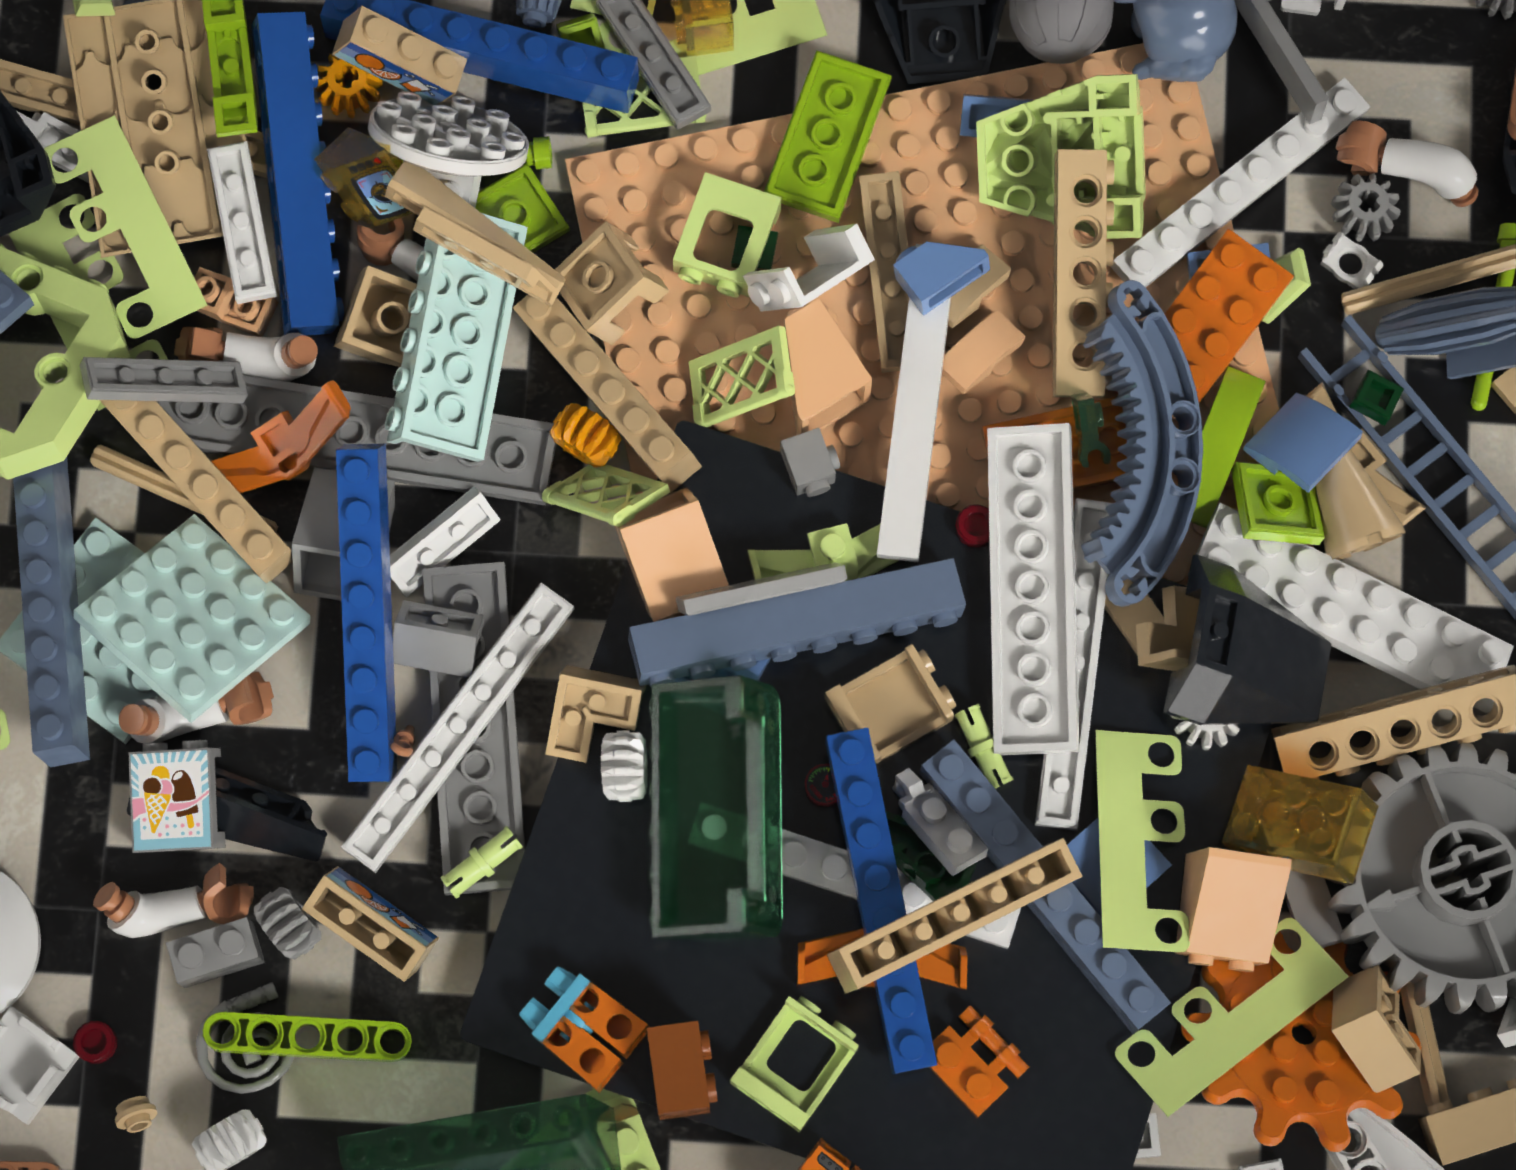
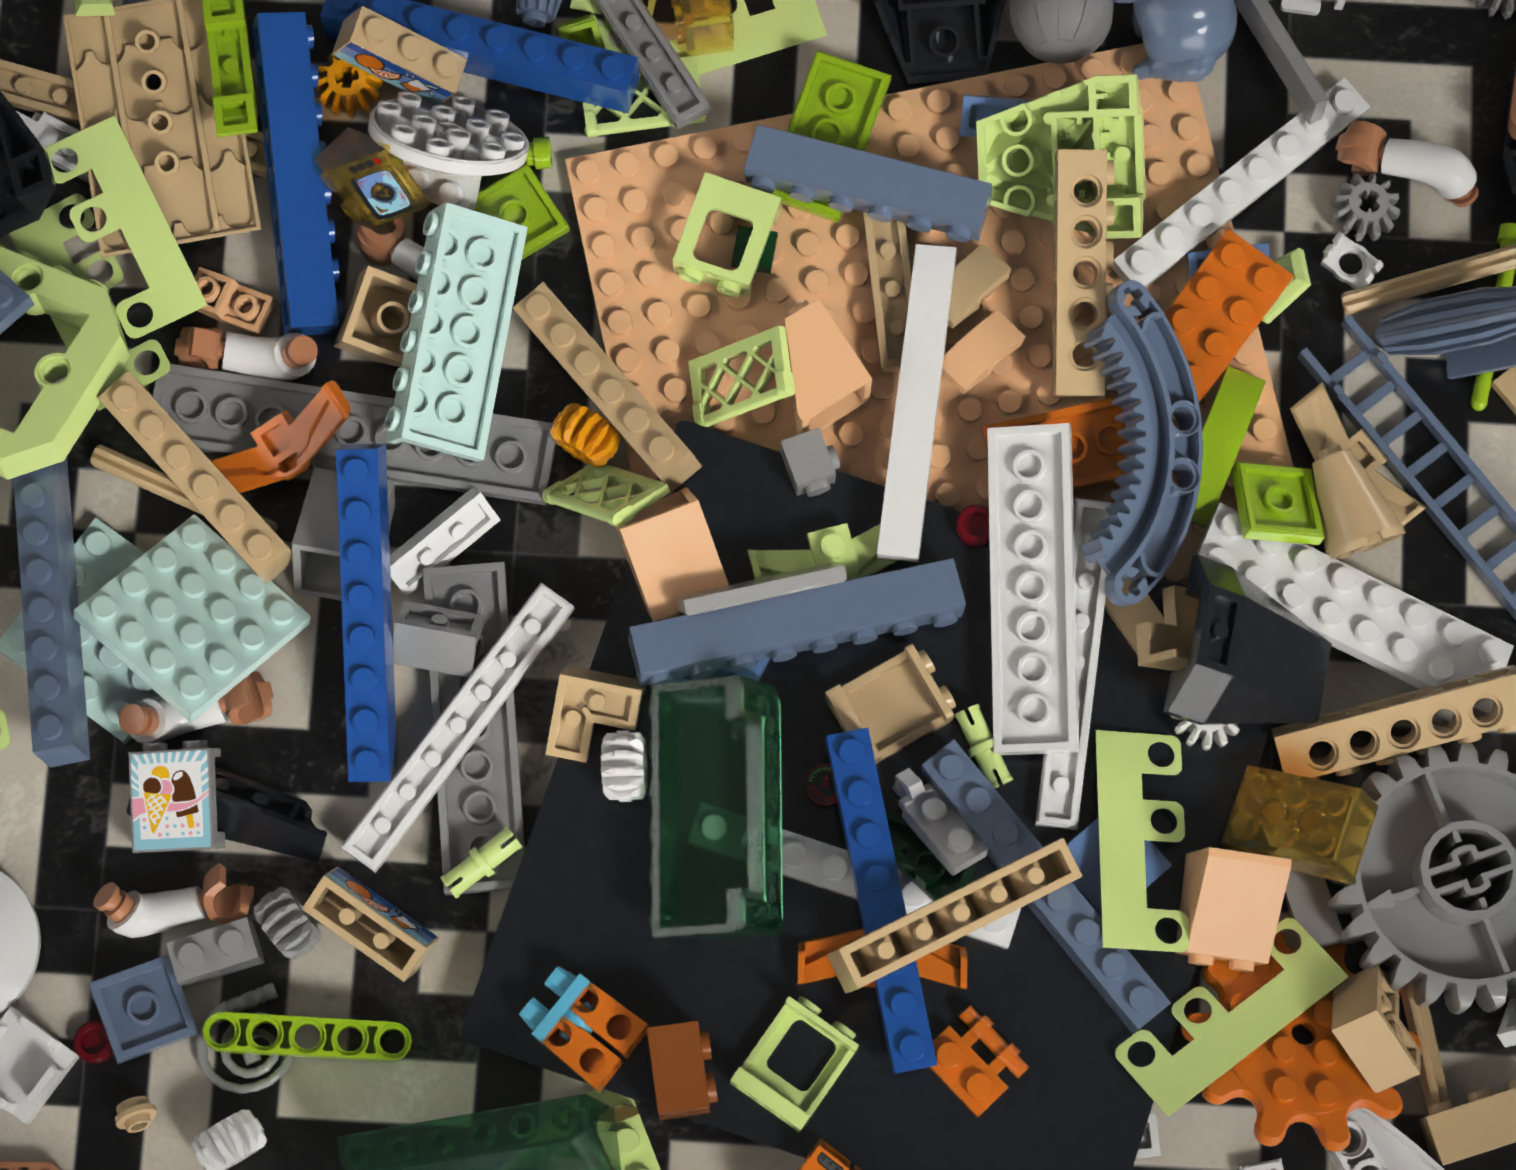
light grey tile [80,357,248,403] -> none
white tile [207,141,277,304] -> none
tan wedge [385,161,565,307] -> none
nougat hand [390,725,415,757] -> none
tan panel [555,221,669,345] -> none
white panel [743,224,875,312] -> none
medium blue slope [893,241,990,316] -> none
clear green plate [1071,393,1111,468] -> none
medium blue slope [1243,392,1363,493] -> none
dark green tile [1349,369,1404,426] -> none
none -> sand blue plate [89,954,198,1064]
none -> sand blue brick [744,124,992,242]

